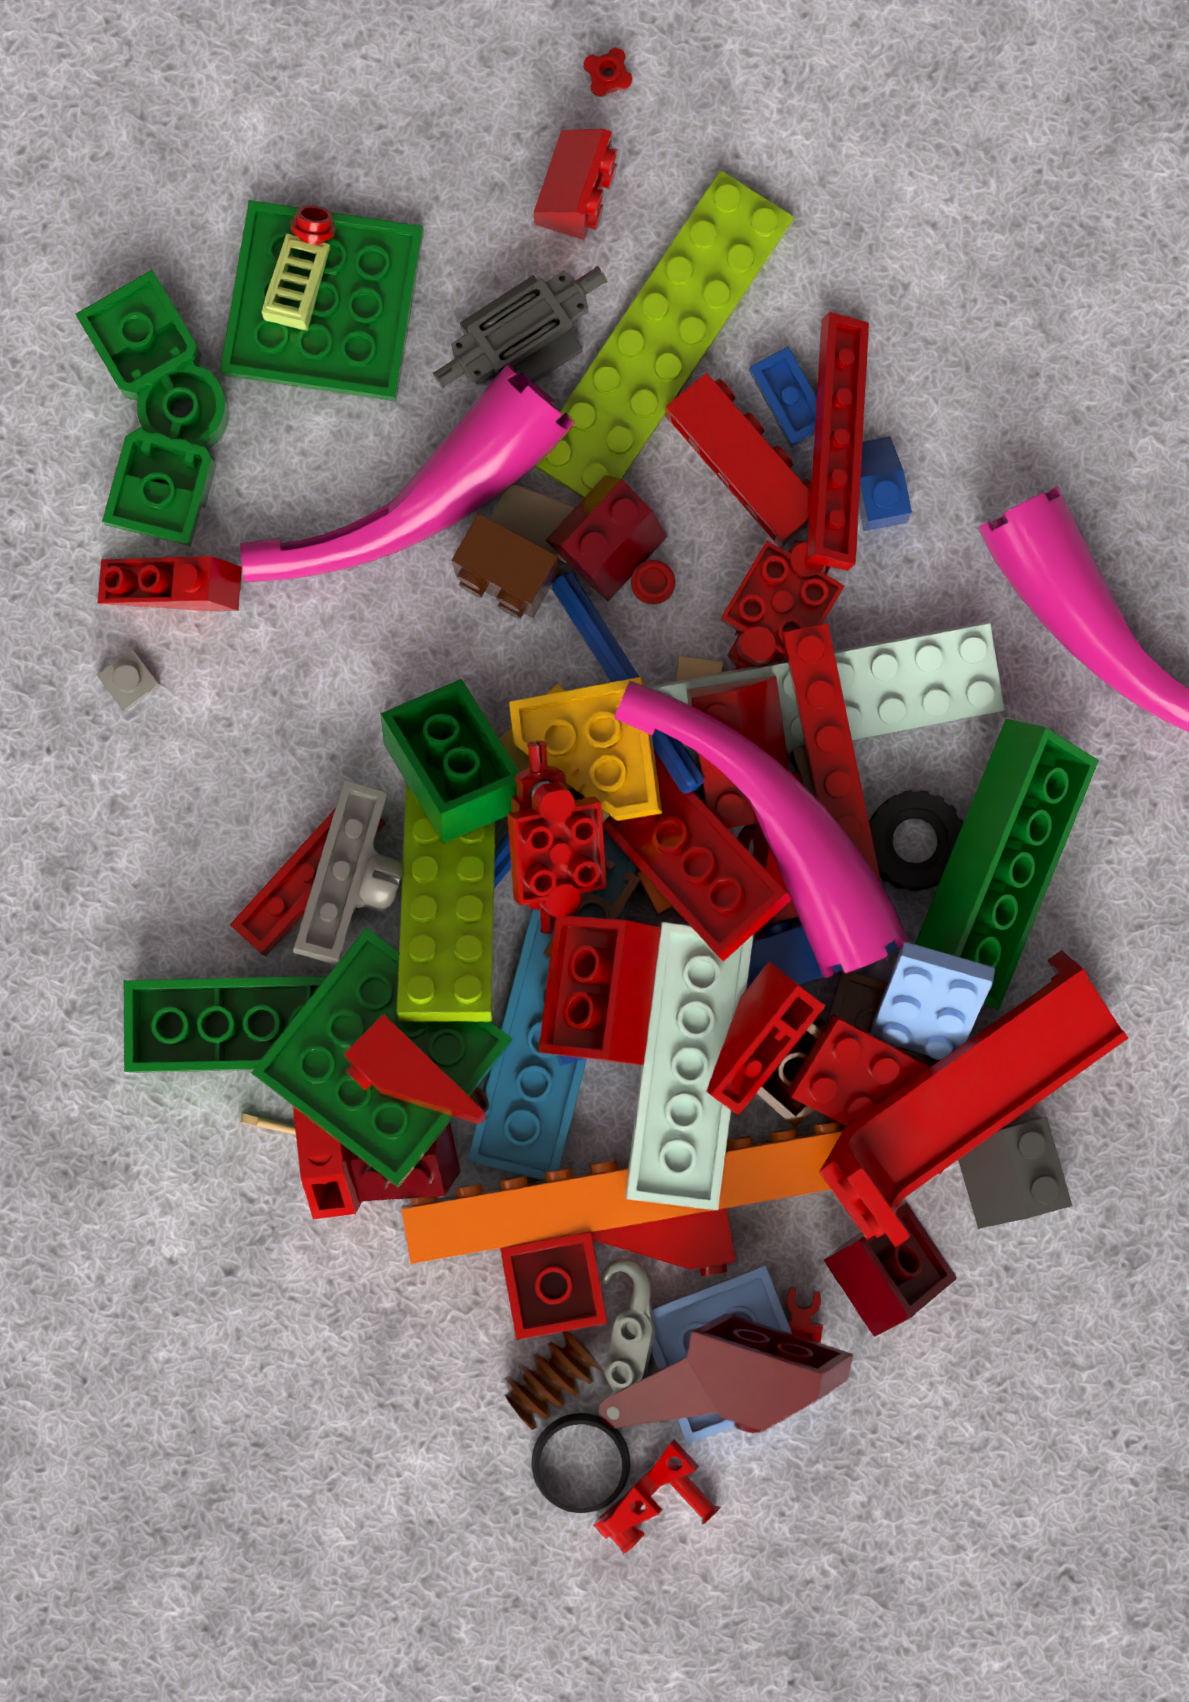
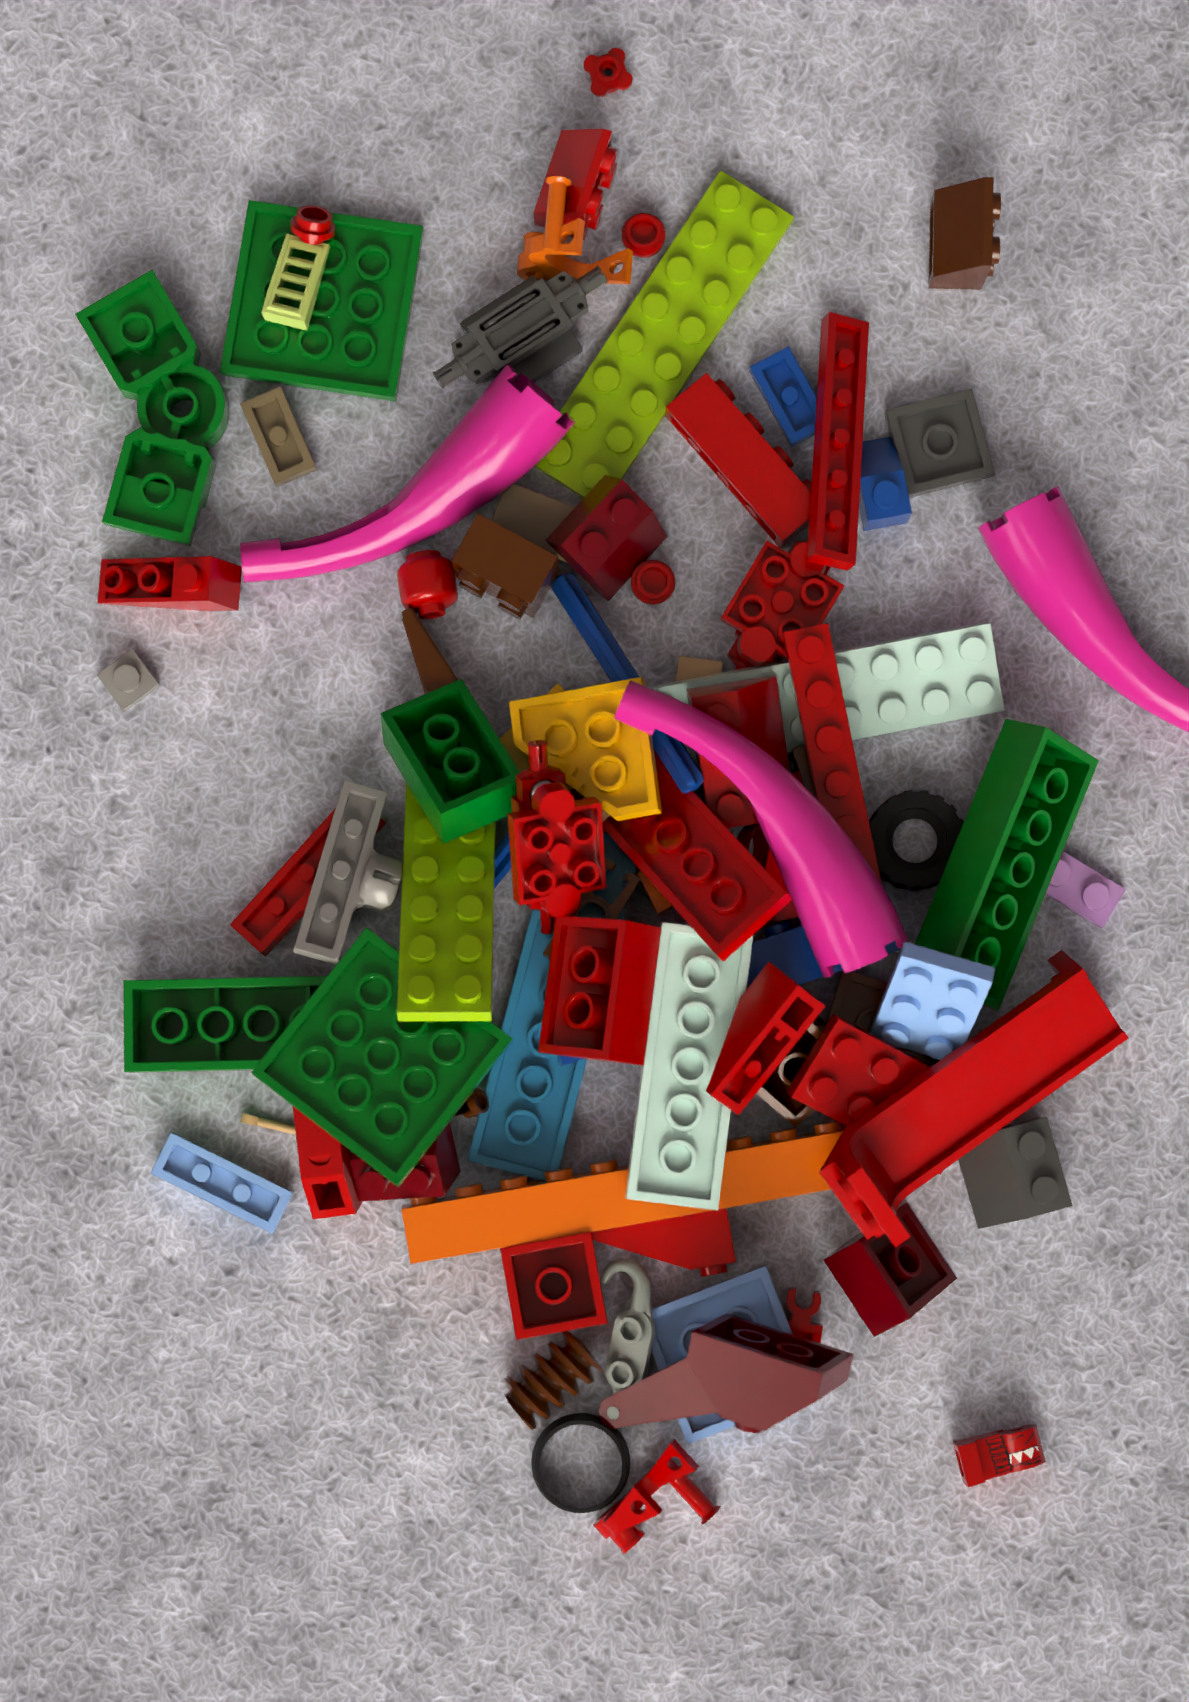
red slope [344,1014,486,1124] -> none
none -> light blue plate [150,1132,294,1234]
none -> dark tan plate [240,386,317,487]
none -> red head [397,550,458,620]
none -> reddish brown slope [402,608,458,694]
none -> orange piece [517,176,633,284]
none -> red plate [622,213,666,258]
none -> dark grey plate [884,388,995,498]
none -> reddish brown slope [928,177,1001,290]
none -> red leg [953,1424,1046,1487]
none -> lavender plate [1045,851,1126,929]

